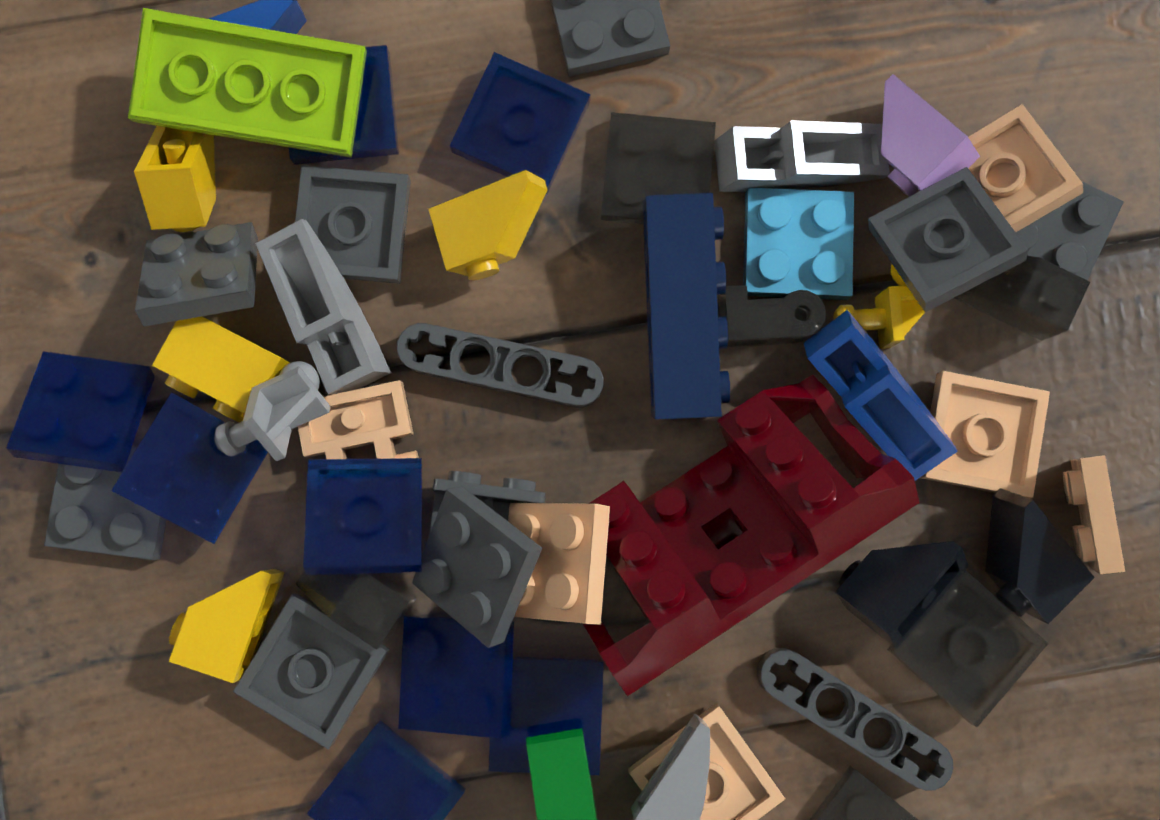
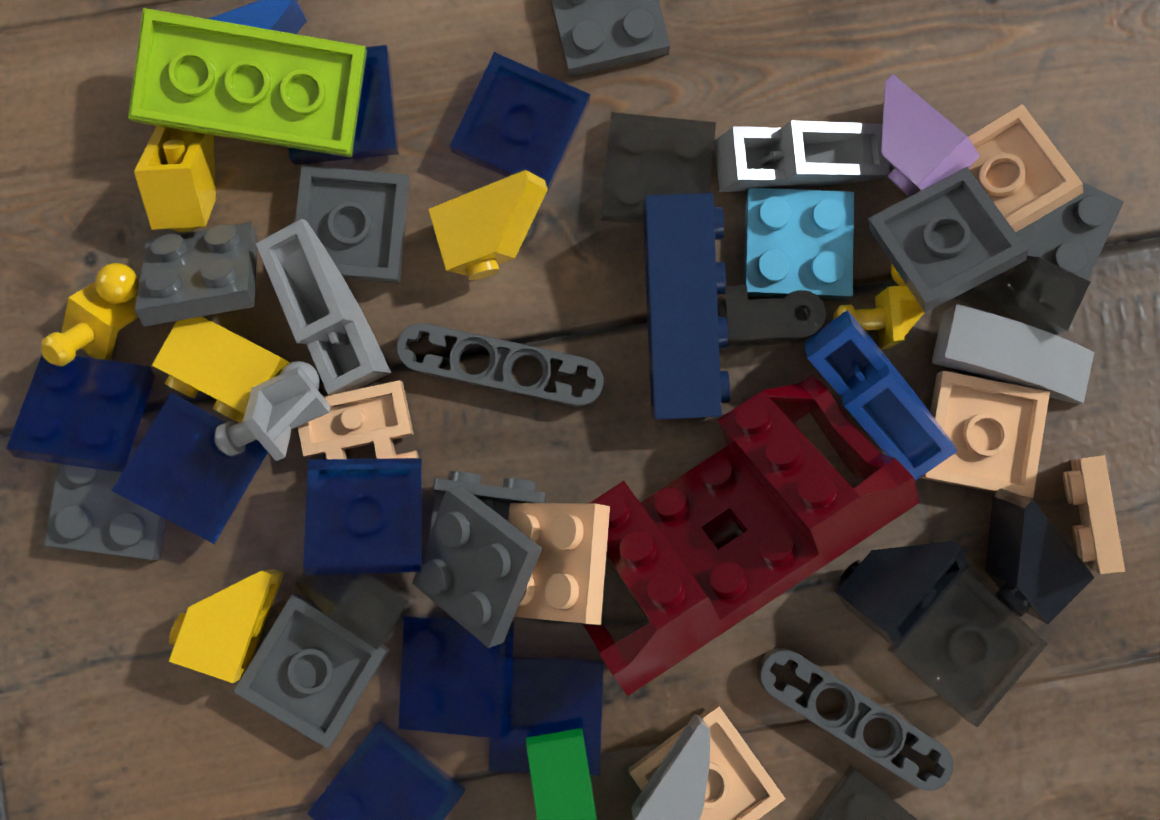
none -> yellow piece [41,263,139,367]
none -> light grey slope [931,304,1094,405]

